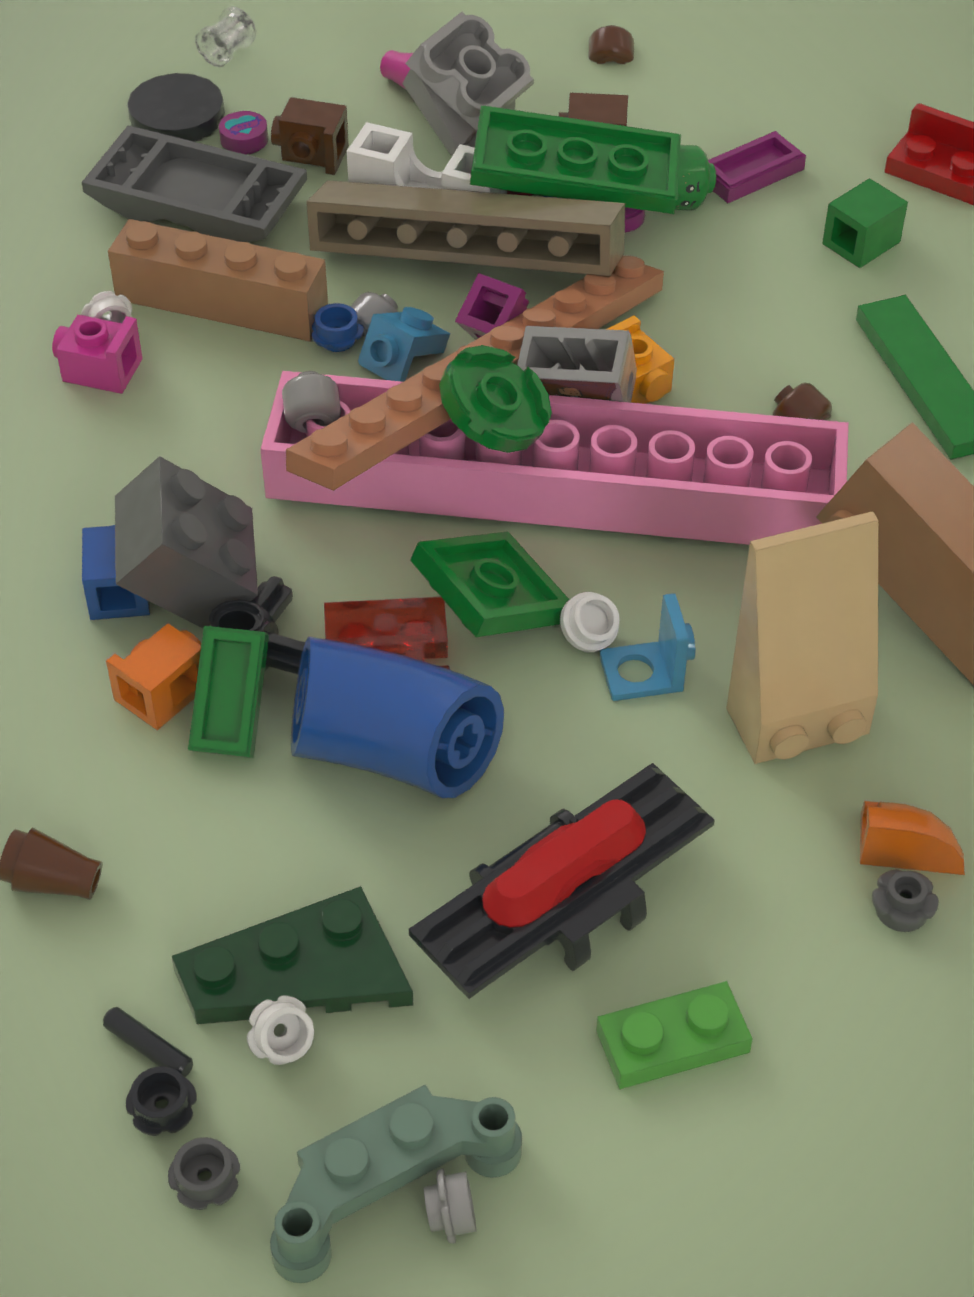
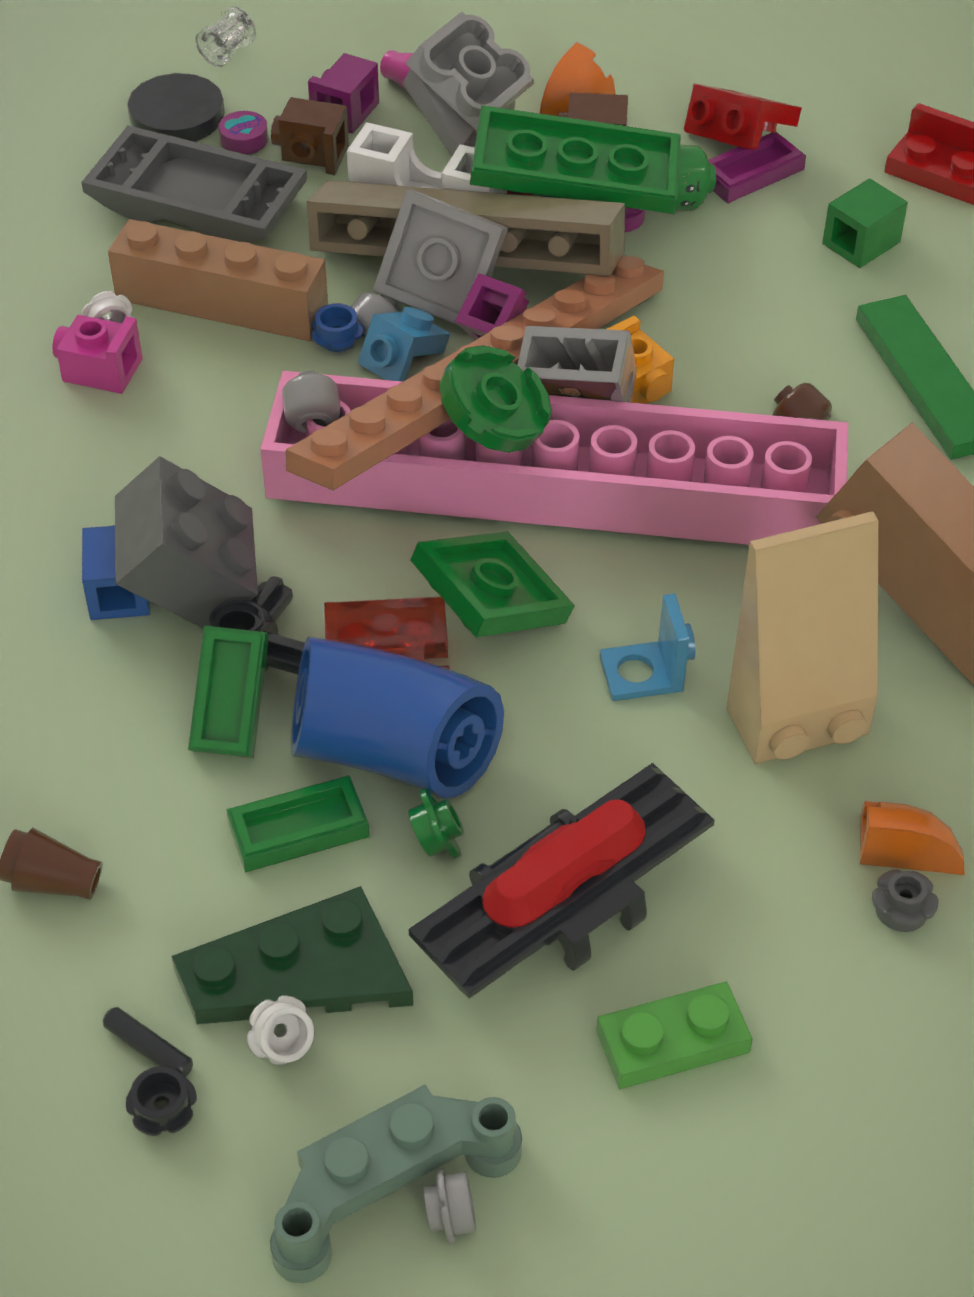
orange brick [106,623,202,730] -> none
dark grey plate [168,1137,240,1210] -> none
white plate [560,592,620,652] -> none
reddish brown piece [589,25,634,64] -> none
none -> green tile [226,775,370,873]
none -> magenta brick [308,53,379,134]
none -> light grey tile [373,190,508,325]
none -> green plate [408,788,464,859]
none -> orange brick [539,42,616,116]
none -> red bracket [684,83,802,150]

